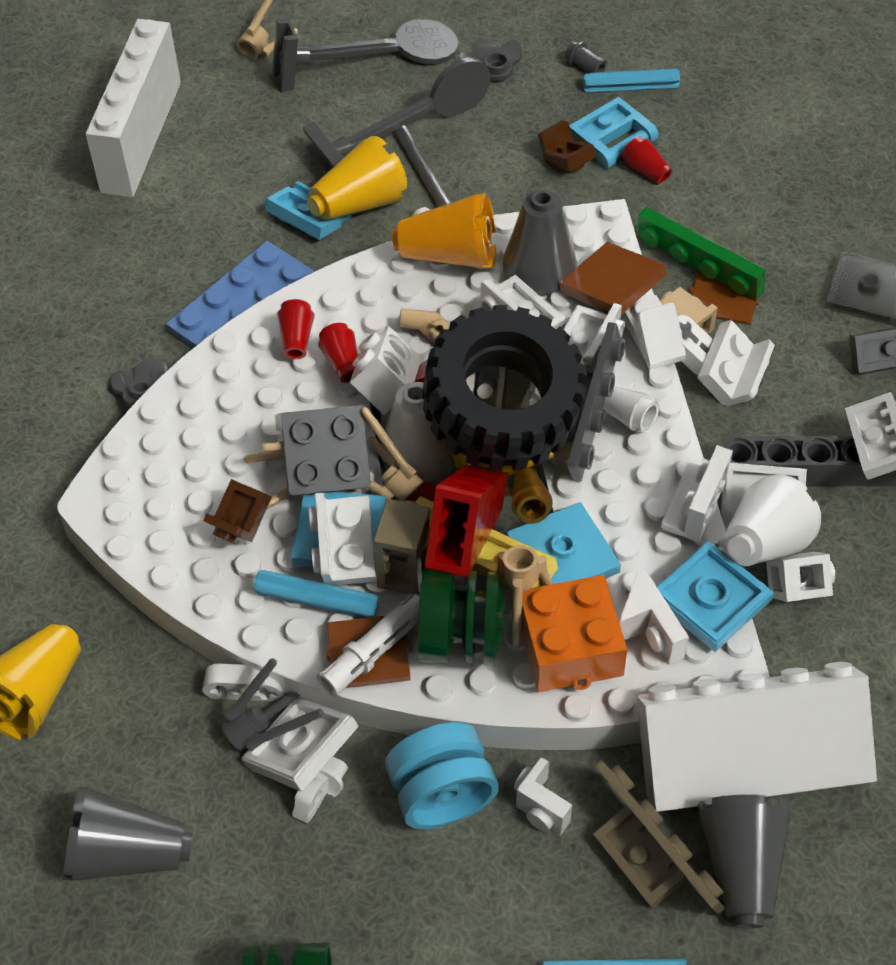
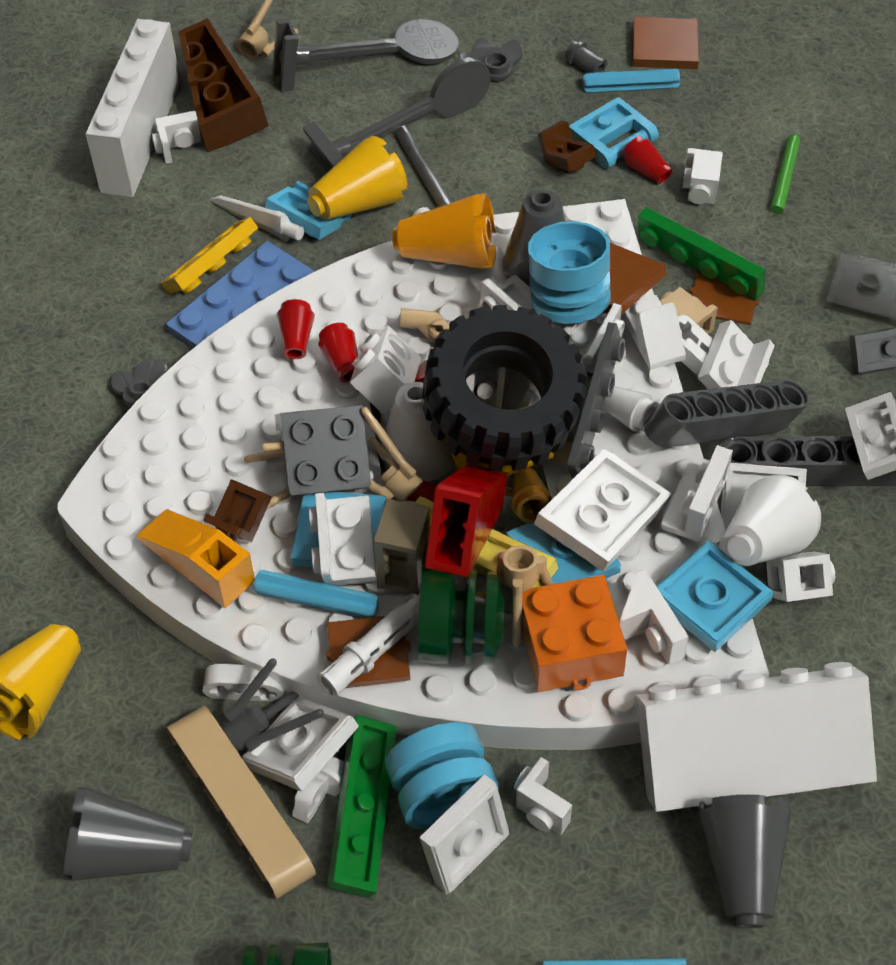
dark tan bracket [593,759,725,914] -> none
none -> light orange slope [136,509,255,608]
none -> white bracket [152,111,202,164]
none -> yellow plate [160,217,258,294]
none -> tan beam [166,705,316,900]
none -> reddish brown wedge [178,18,269,152]
none -> white bar [210,195,304,242]
none -> green plate [327,714,397,898]
none -> white plate [419,774,509,895]
none -> medium azure wheel [528,221,611,324]
none -> white plate [534,449,672,572]
none -> dark orange tile [633,17,699,69]
none -> dark grey beam [644,380,809,447]
none -> white brick [682,148,723,204]
none -> bright green bar [770,135,800,214]

